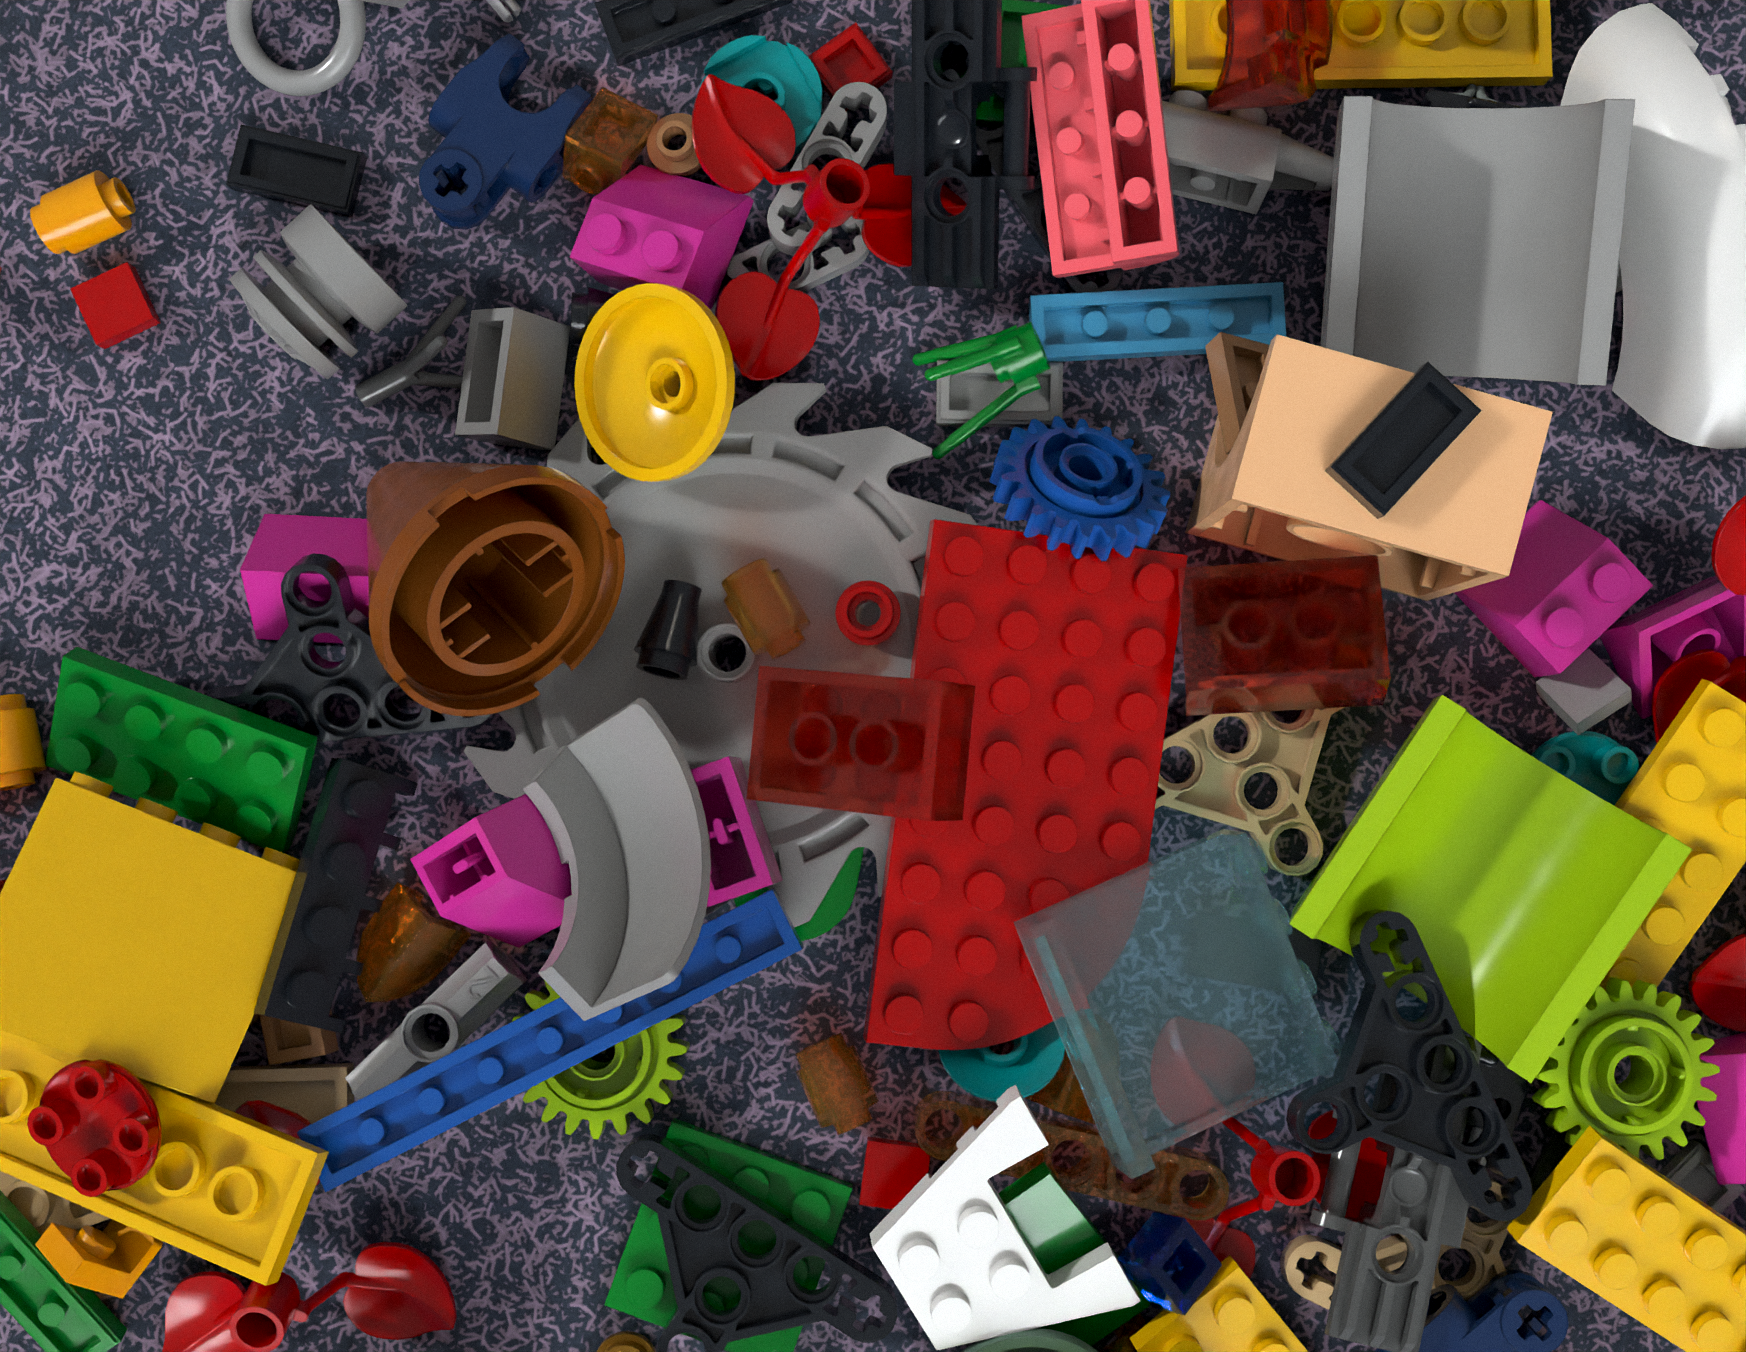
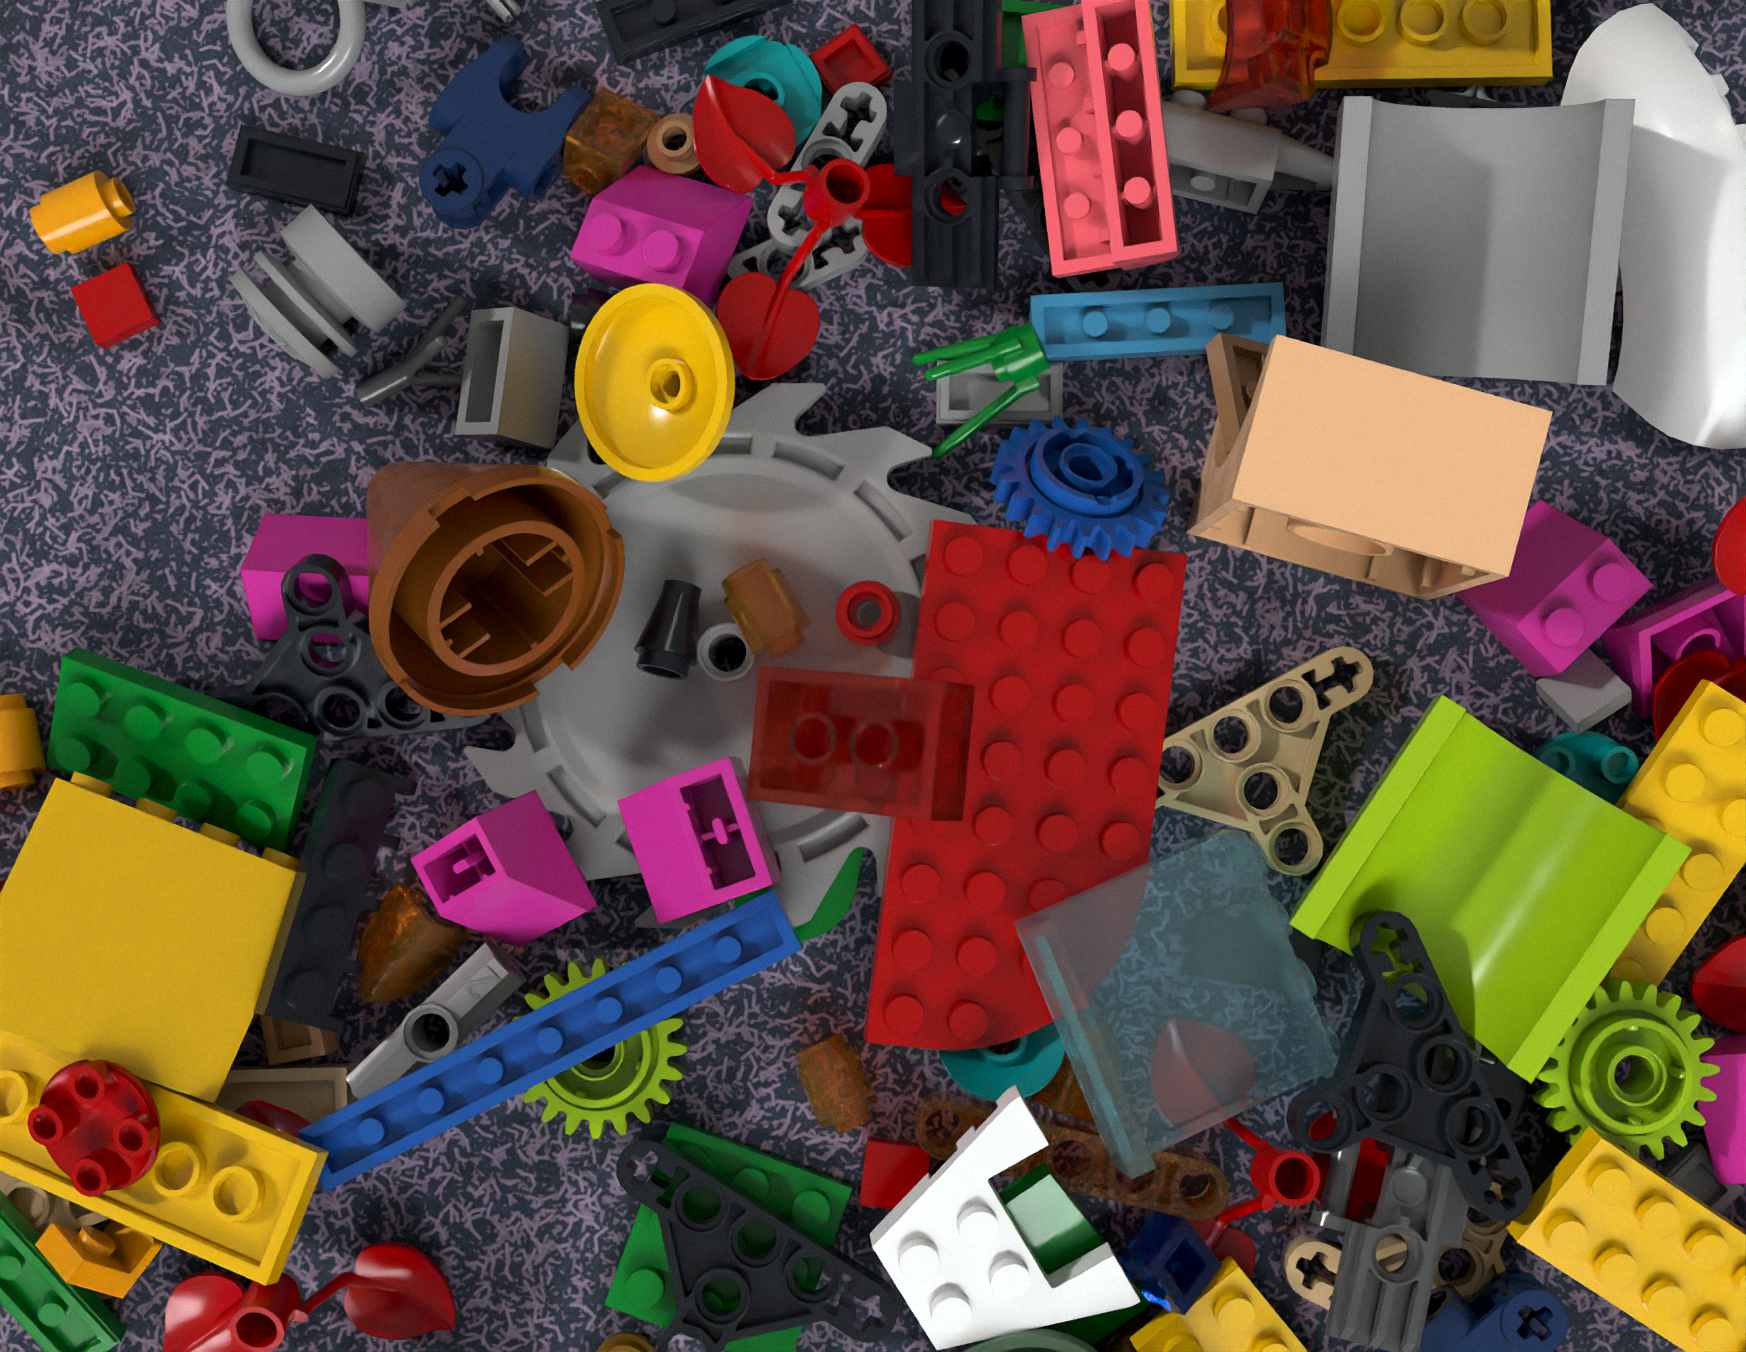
light grey panel [522,698,711,1021] -> none
clear red brick [1178,555,1391,716] -> none
black tile [1325,362,1482,519] -> none

